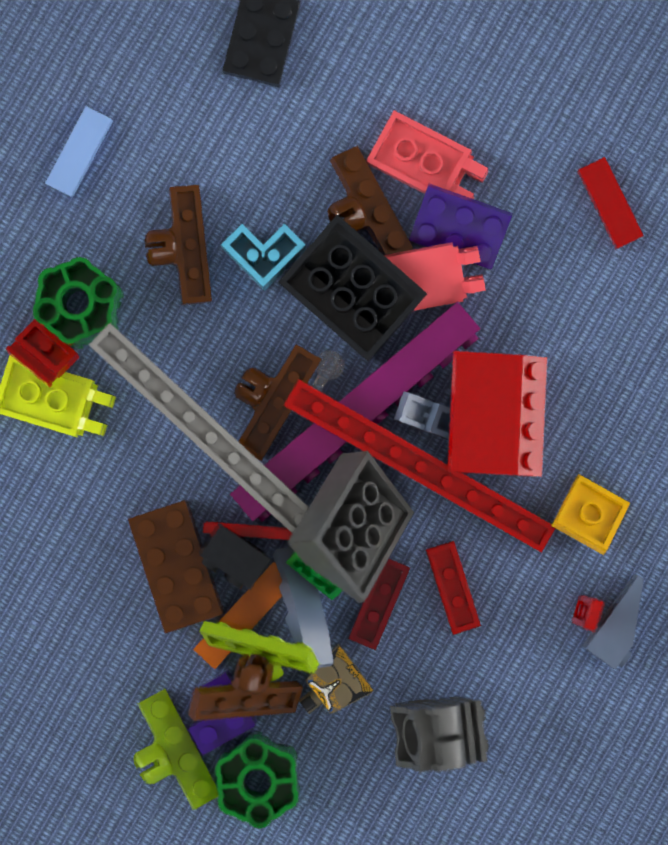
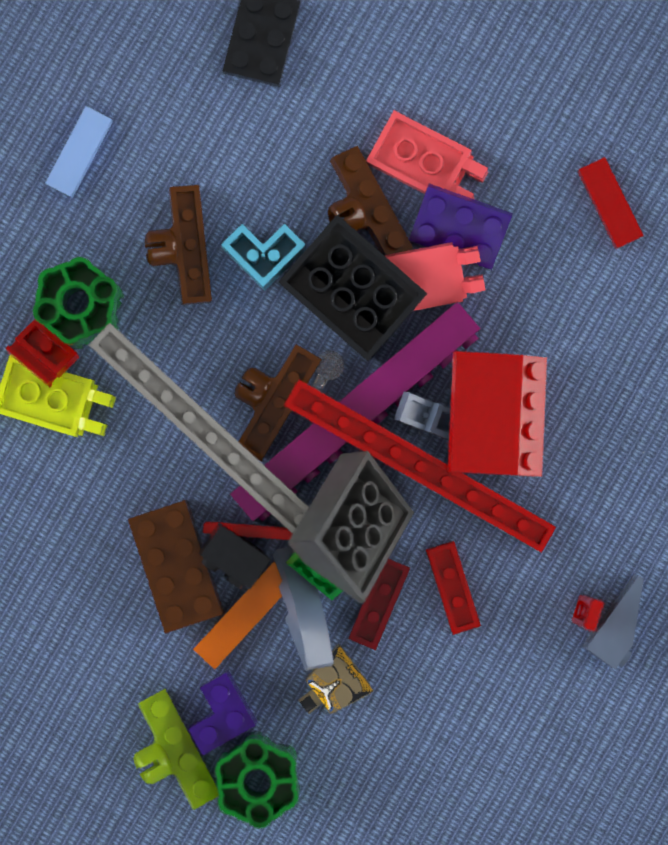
reddish brown plate [188,654,303,721] -> none
lime plate [200,621,319,682] -> none
dark grey piece [390,696,489,772] -> none
yellow plate [551,474,630,555] -> none

